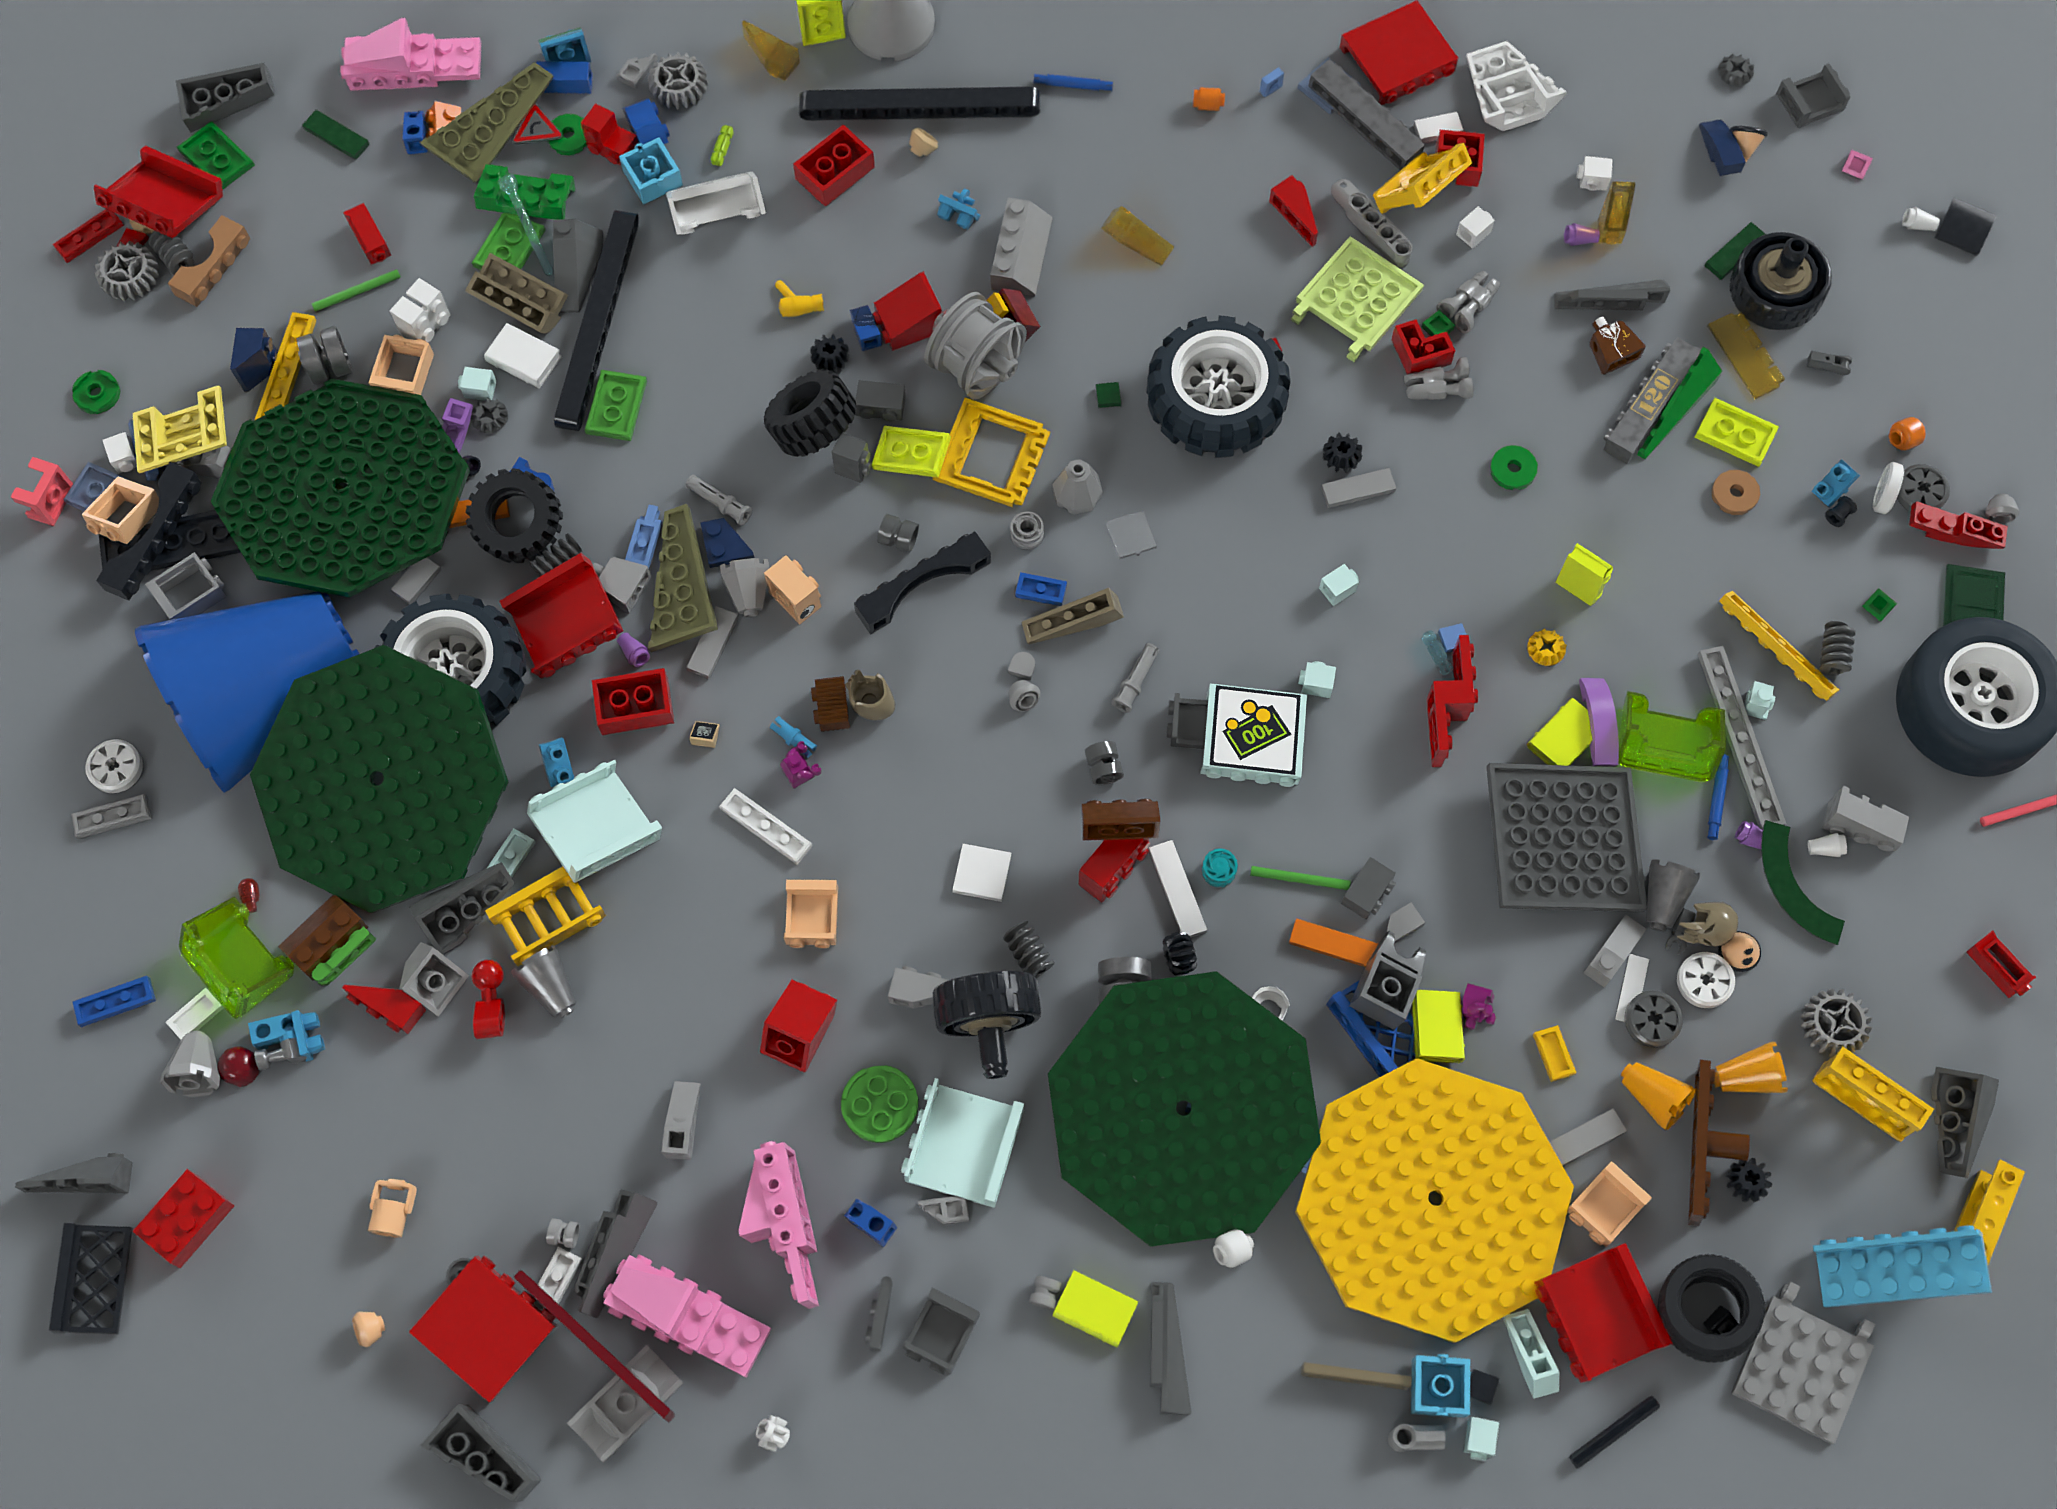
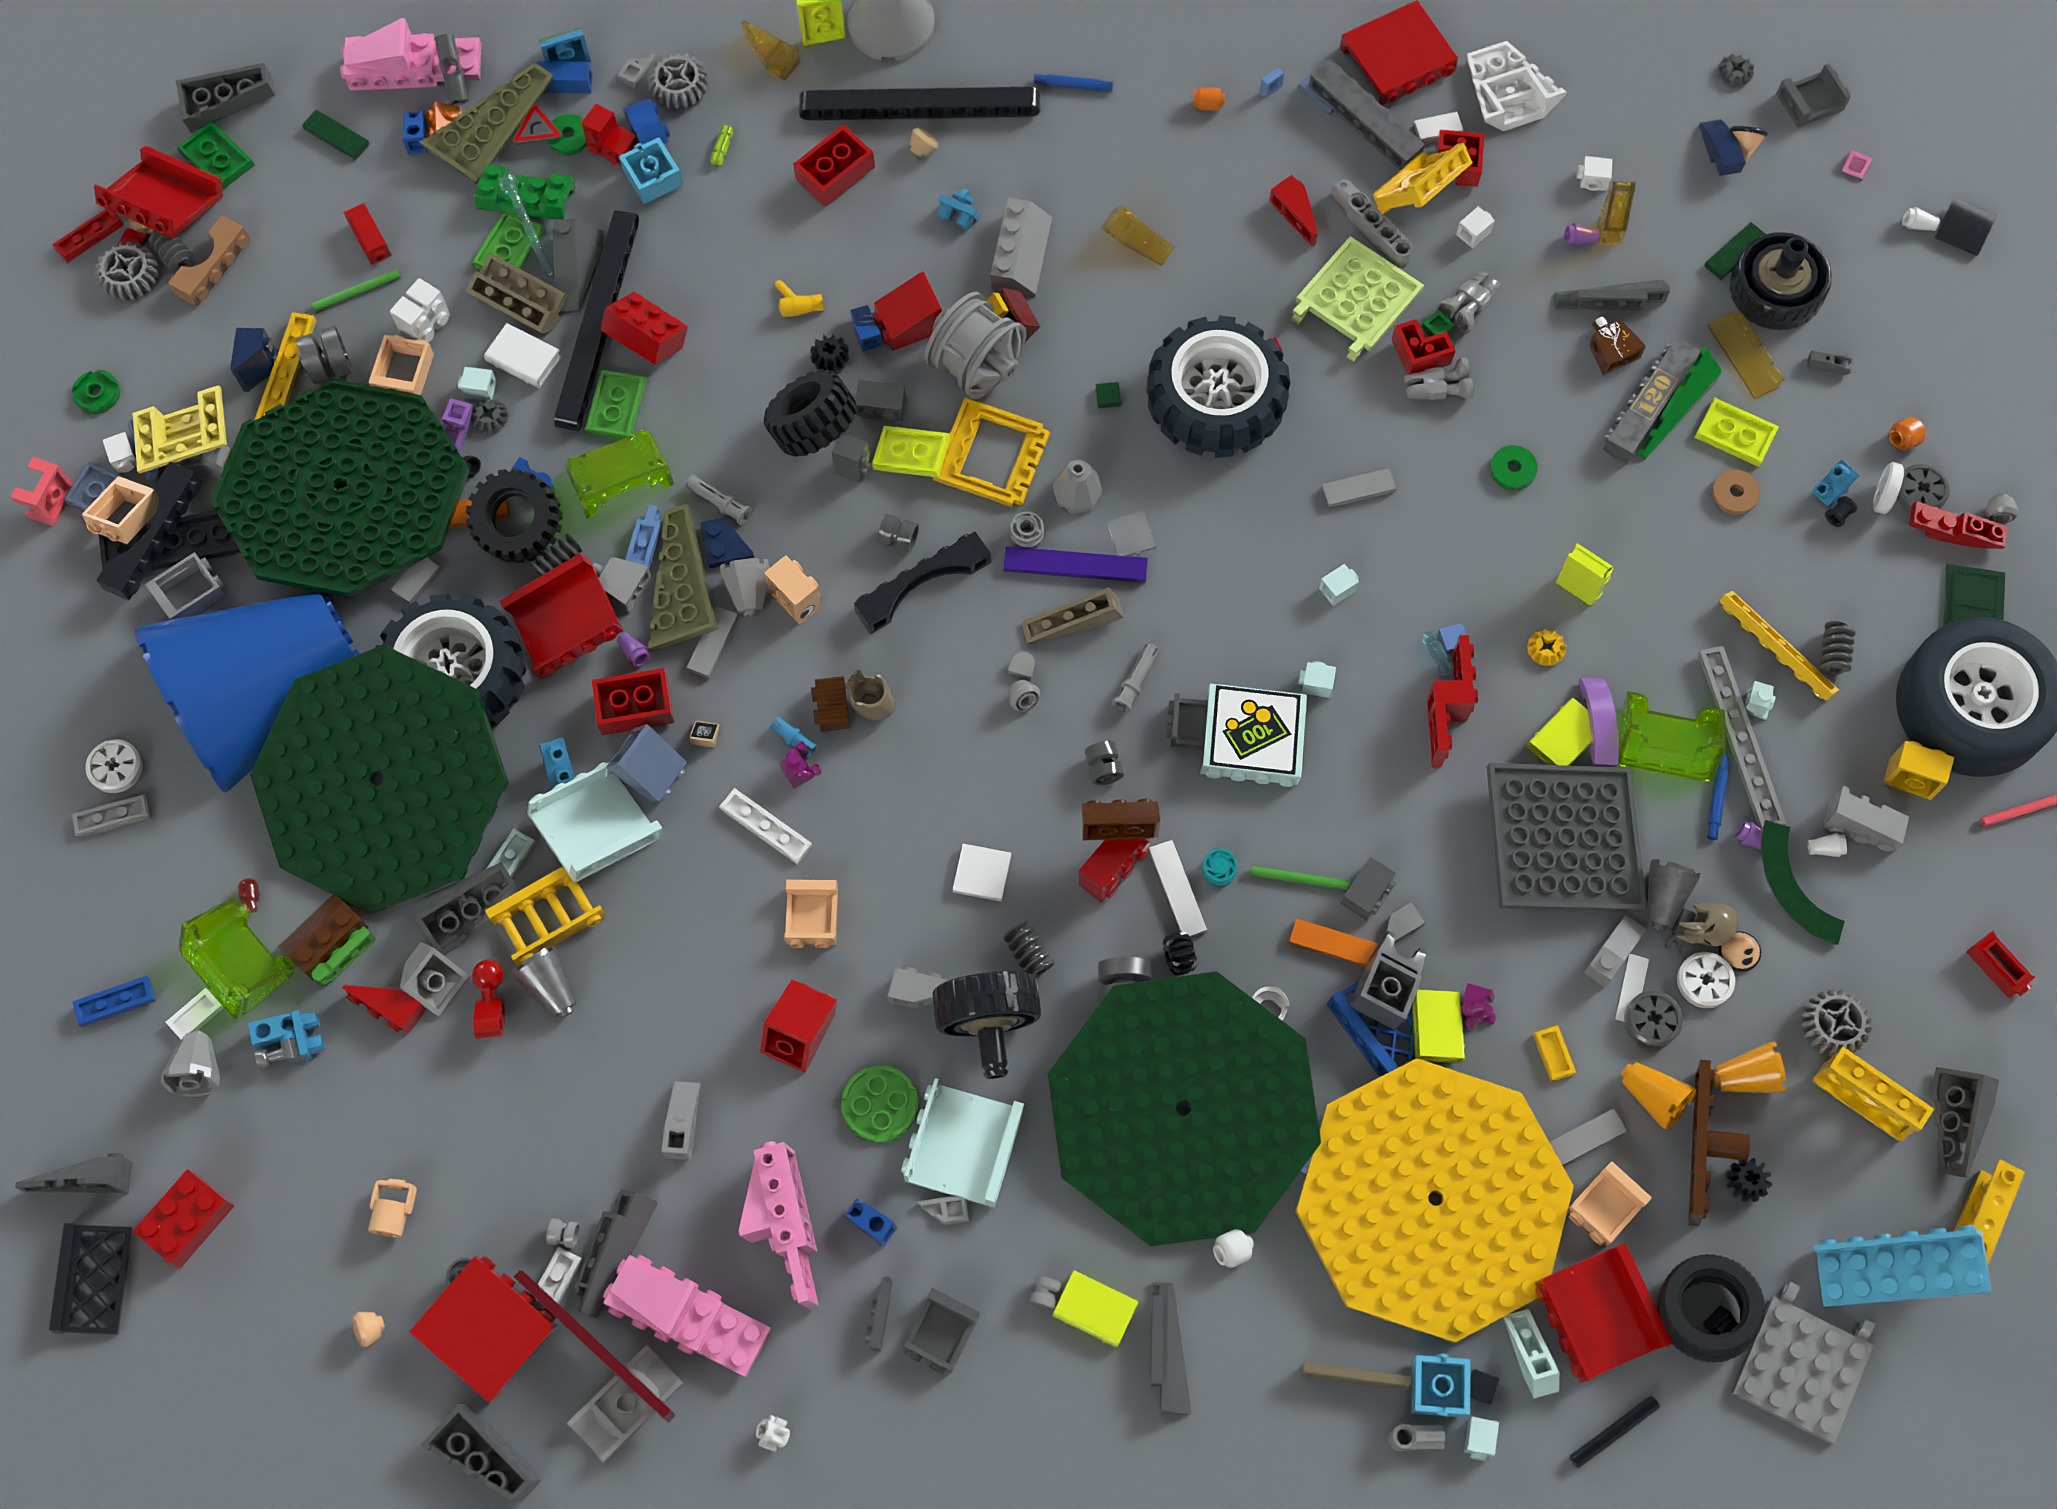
dark red hair [217,1046,260,1087] -> none
white windscreen [666,172,766,235] -> none
blue plate [1015,572,1067,606] -> none
black gear [1323,432,1363,473] -> none
green slope [1862,588,1898,622] -> none
none -> dark grey piece [434,34,469,105]
none -> clear neon green windscreen [565,430,674,519]
none -> red brick [601,292,688,365]
none -> sand blue slope [606,724,687,803]
none -> dark purple tile [1004,546,1148,583]
none -> yellow brick [1883,741,1954,800]

